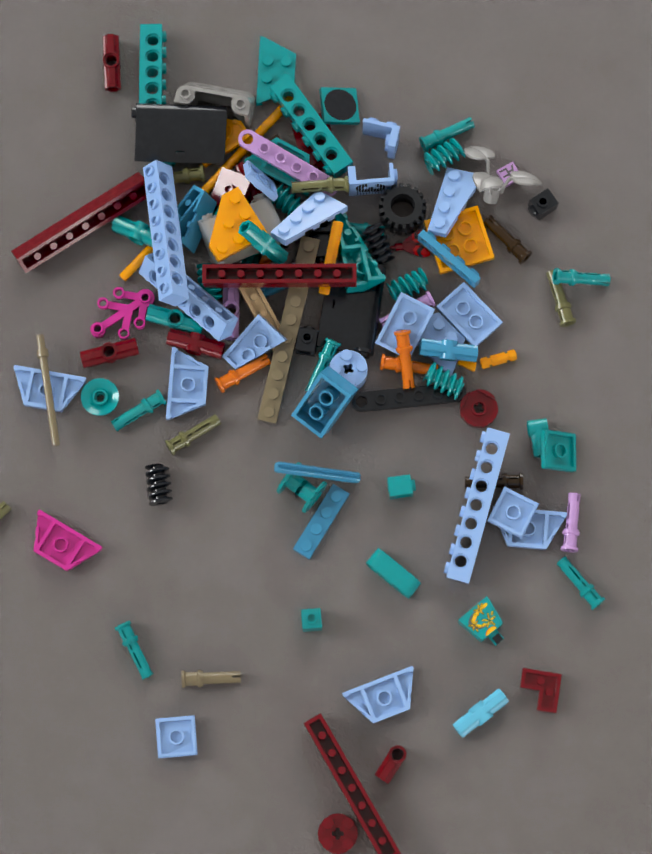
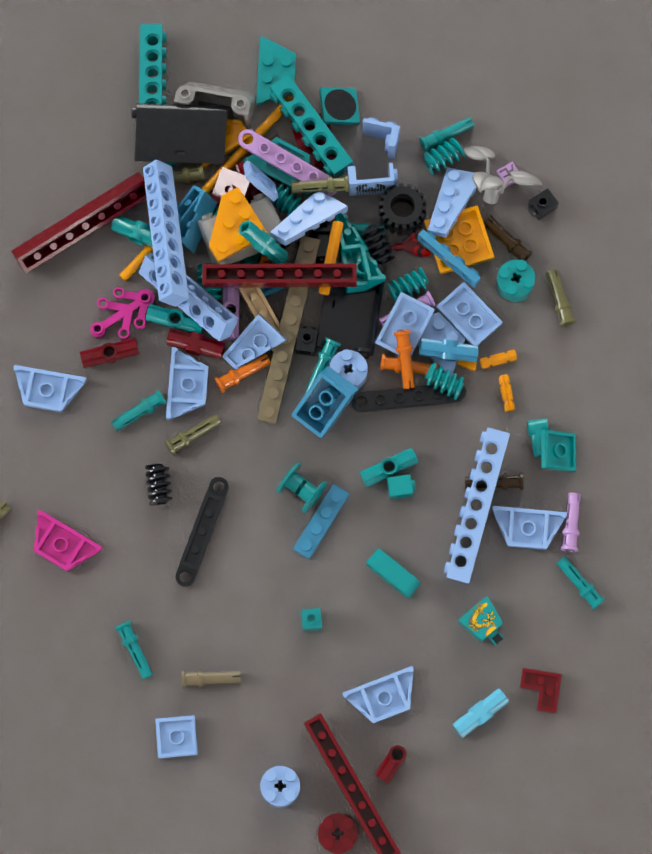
dark tan bar [36,334,60,447] -> none
teal dish [81,378,119,416] -> none
dark red piece [103,34,121,92] -> none
dark azure axle [274,462,361,483] -> none
dark red plate [460,389,498,428] -> none
light blue plate [487,486,539,539] -> none
teal pin [552,268,611,286] -> none
none -> black plate [175,477,229,587]
none -> light blue brick [260,766,300,808]
none -> teal piece [359,448,419,488]
none -> teal brick [496,260,535,302]
none -> light orange axle [499,374,515,412]

